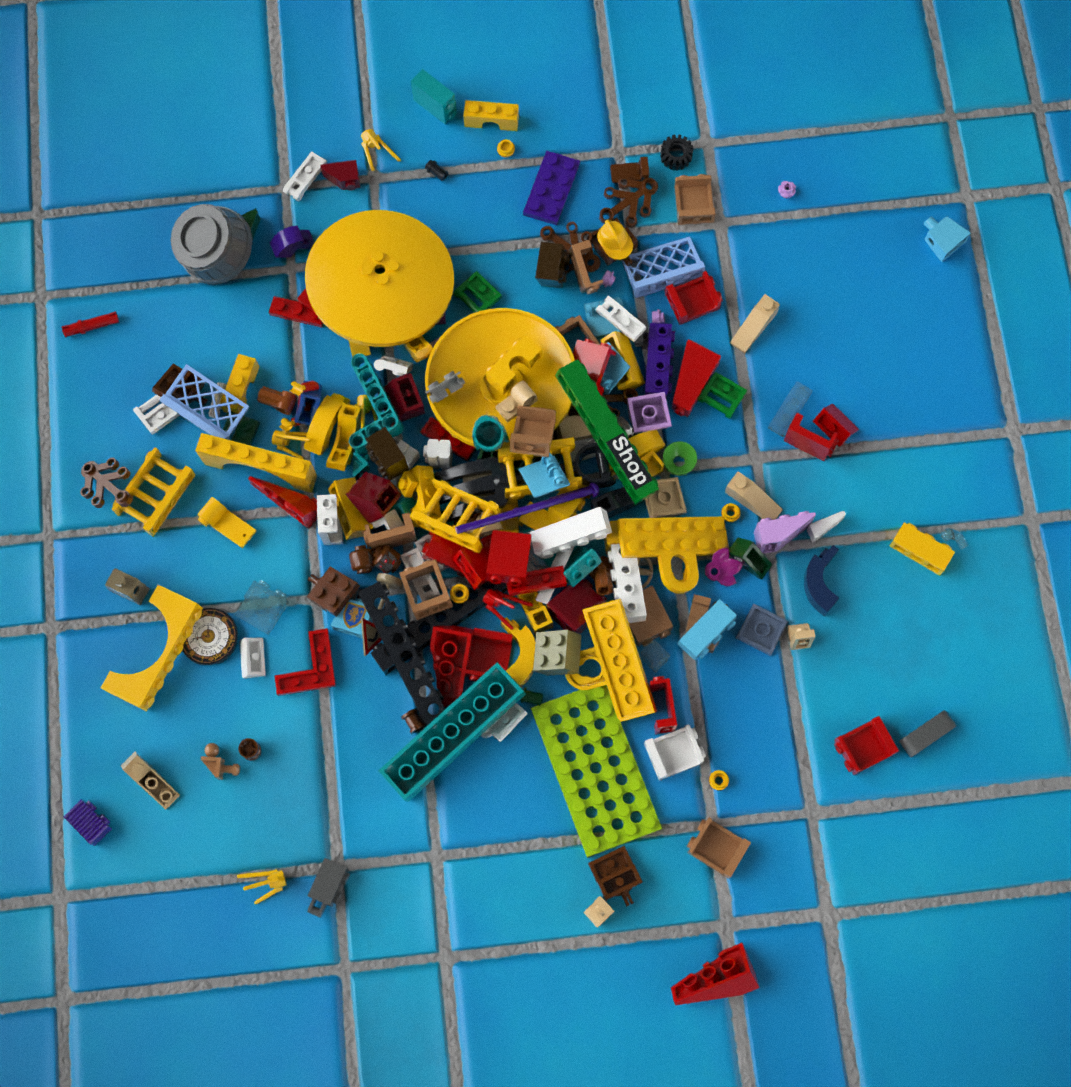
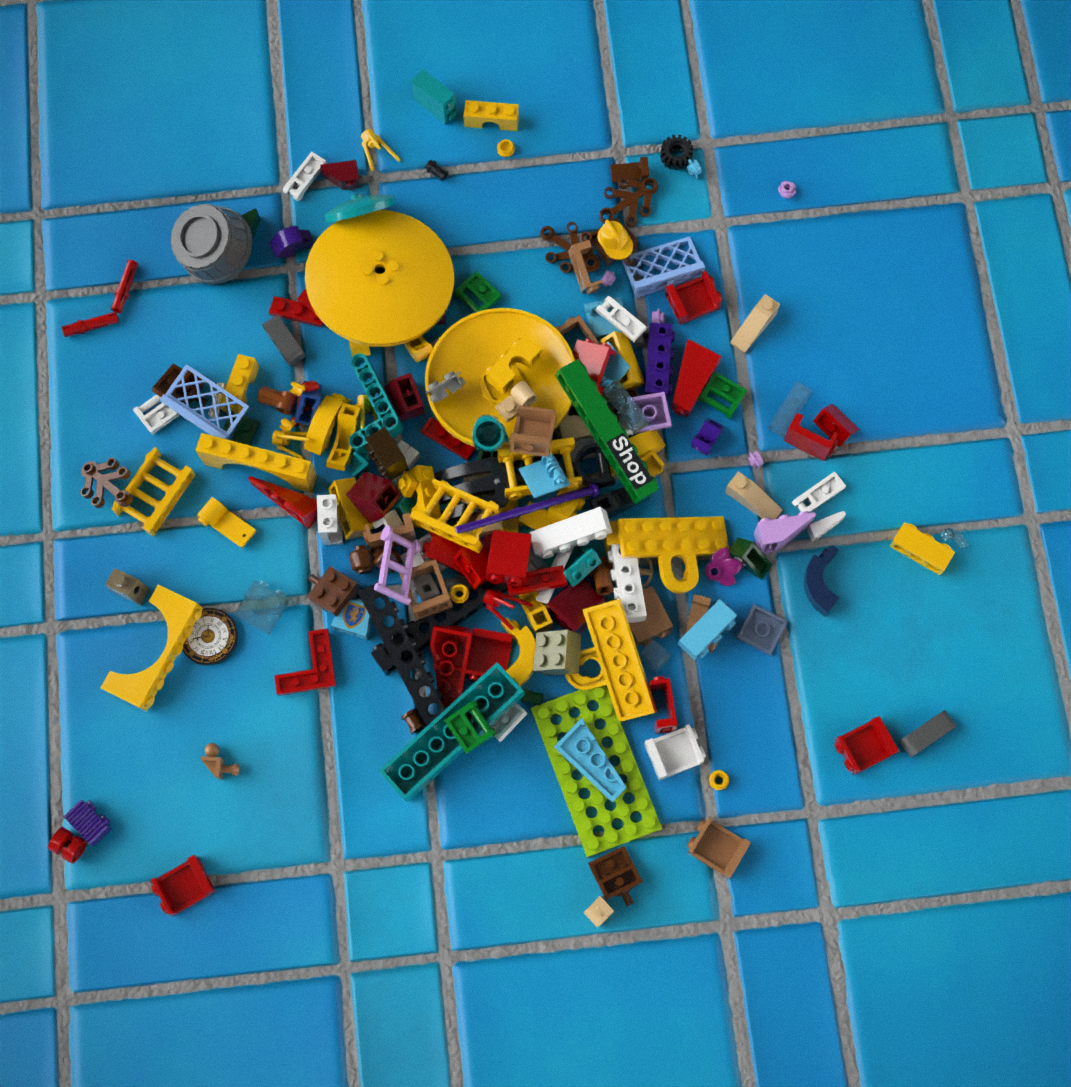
tan slope [121,751,180,810] -> none
yellow plant [237,869,287,904] -> none
reddish brown wheel [238,738,261,761] -> none
white slope [240,637,266,678] -> none
dark grey brick [307,858,350,918] -> none
dark tan piece [361,573,403,656] -> none
white plate [374,356,414,376] -> none
white brick [423,439,453,470] -> none
dark purple plate [523,150,580,225] -> none
dark brown brick [535,242,570,288] -> none
tan plate [645,477,687,518] -> none
bright green piece [663,441,697,476] -> none
red wedge [671,943,759,1005] -> none
medium nougat panel [674,174,715,225] -> none
yellow plate [721,503,741,522] -> none
tan plate [788,623,815,650] -> none
medium azure torso [924,216,970,262] -> none
none -> red wheel [48,827,87,864]
none -> red pin [111,260,139,314]
none -> red panel [151,855,216,916]
none -> dark grey beam [262,315,306,367]
none -> teal dish [324,193,397,222]
none -> lavender piece [374,526,421,605]
none -> green plate [444,700,497,754]
none -> medium azure wing [554,718,626,803]
none -> clear light blue plate [603,380,650,434]
none -> medium azure plate [687,159,702,179]
none -> dark purple brick [690,418,725,456]
none -> lavender plate [747,451,764,469]
none -> white plate [792,471,846,513]

